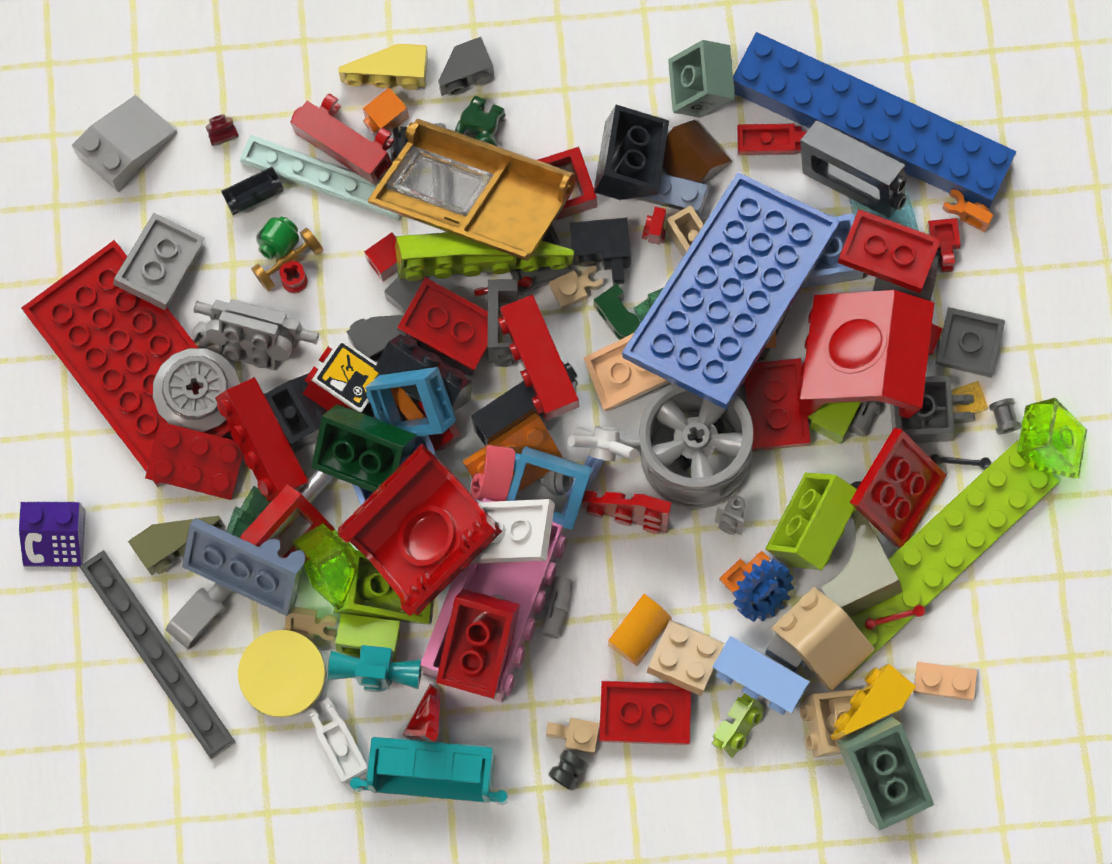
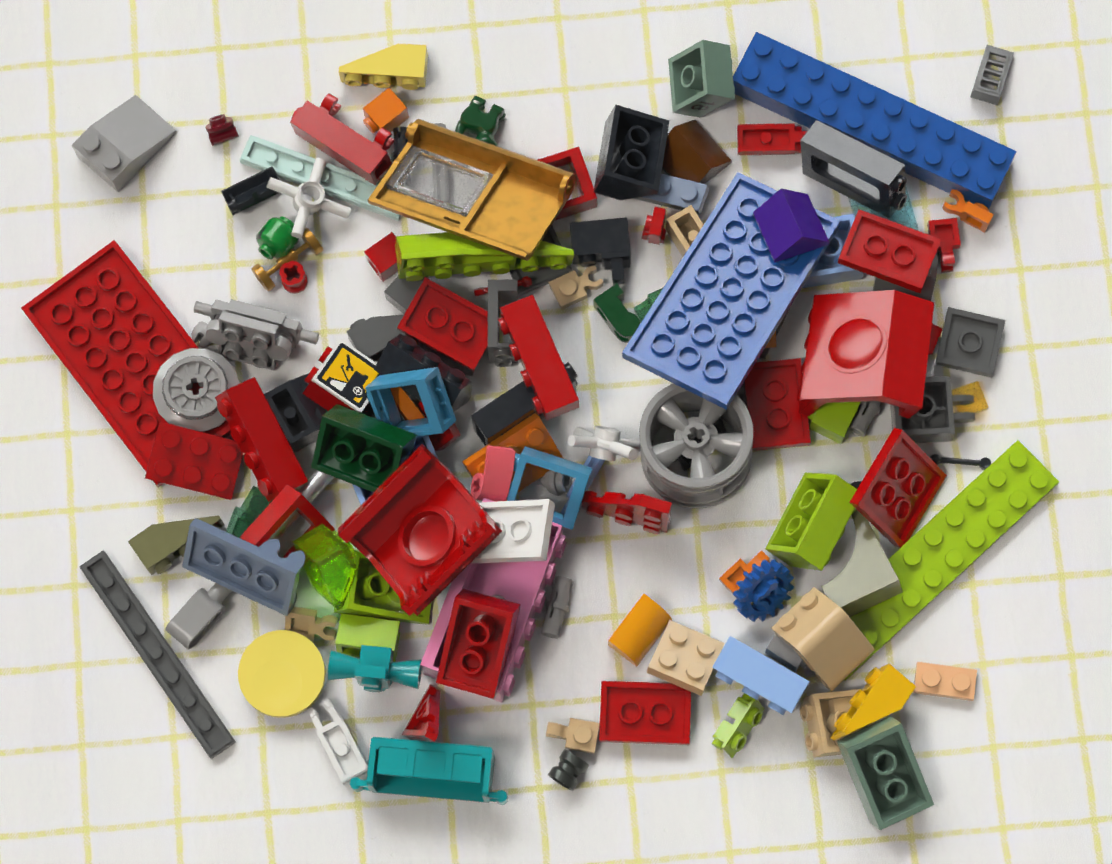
dark purple slope [19,502,86,567] -> none
light grey plate [113,212,205,310] -> none
dark grey slope [438,36,494,96] -> none
light nougat plate [583,333,669,412] -> none
light grey hinge [715,496,746,535] -> none
red hinge [865,605,925,630] -> none
flat silver bush [989,398,1022,435] -> none
clear neon green slope [1017,397,1087,479] -> none
none -> white bar [266,158,351,238]
none -> dark purple slope [753,188,829,263]
none -> slope [970,45,1014,105]

